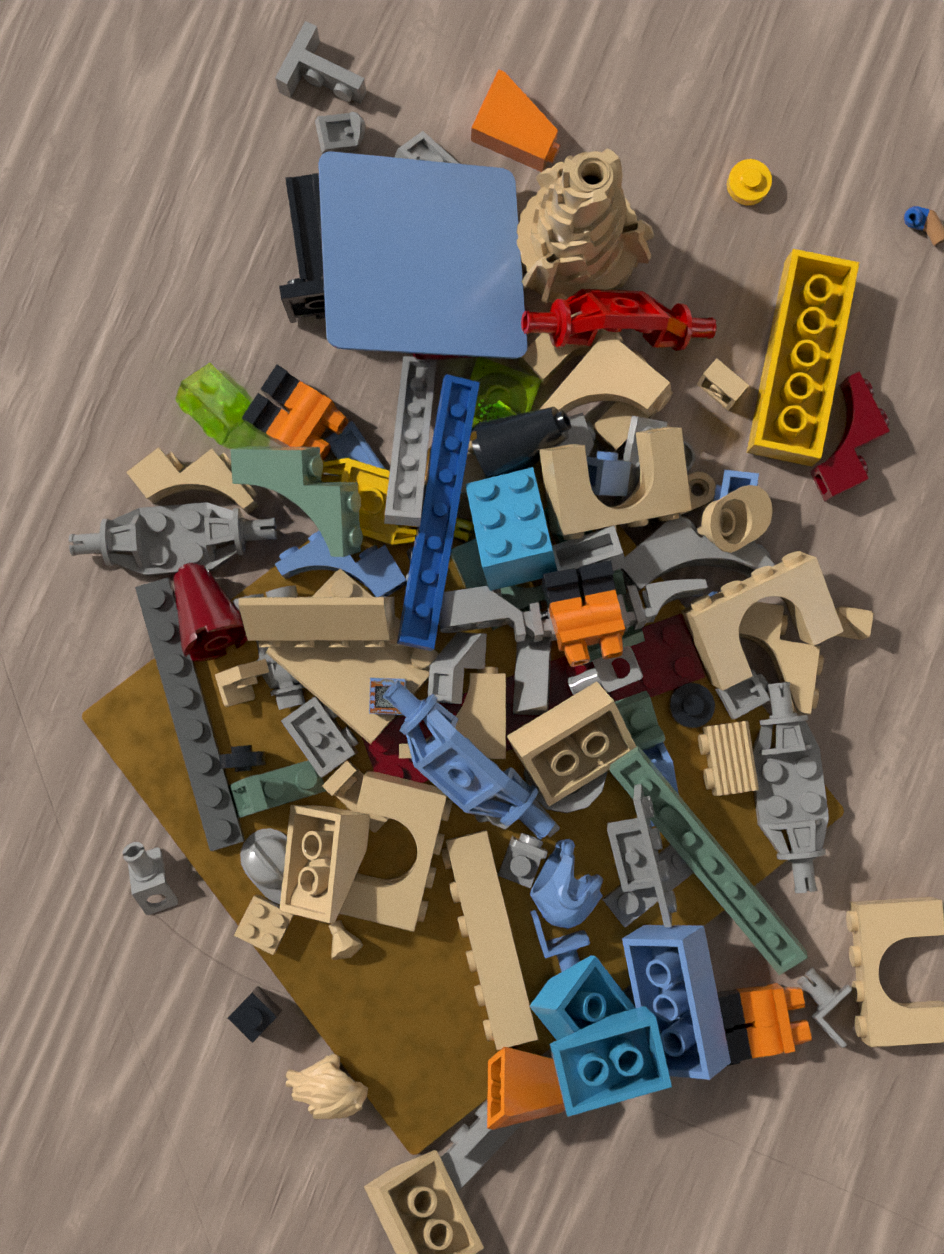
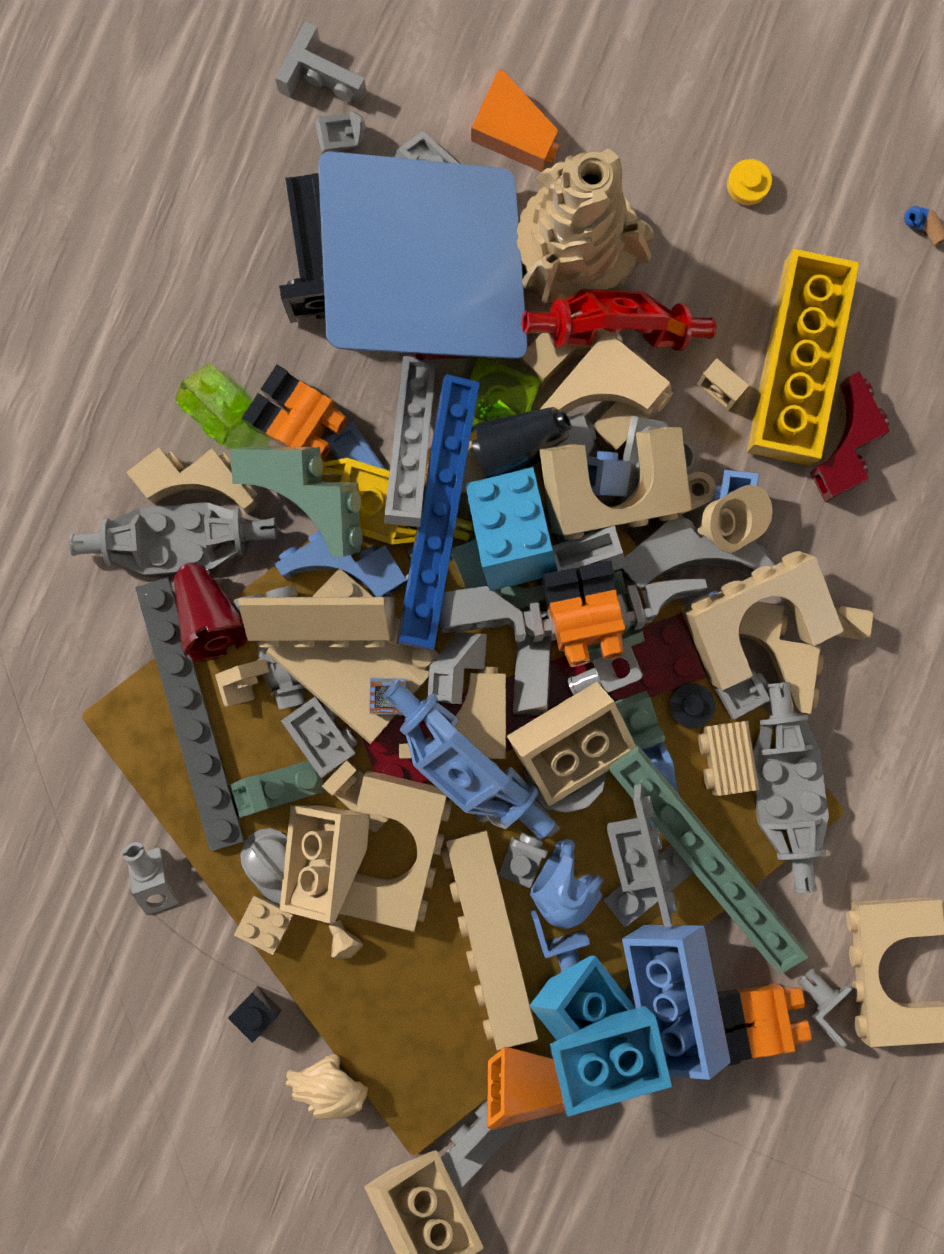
black wheel [219,745,266,772] -> none

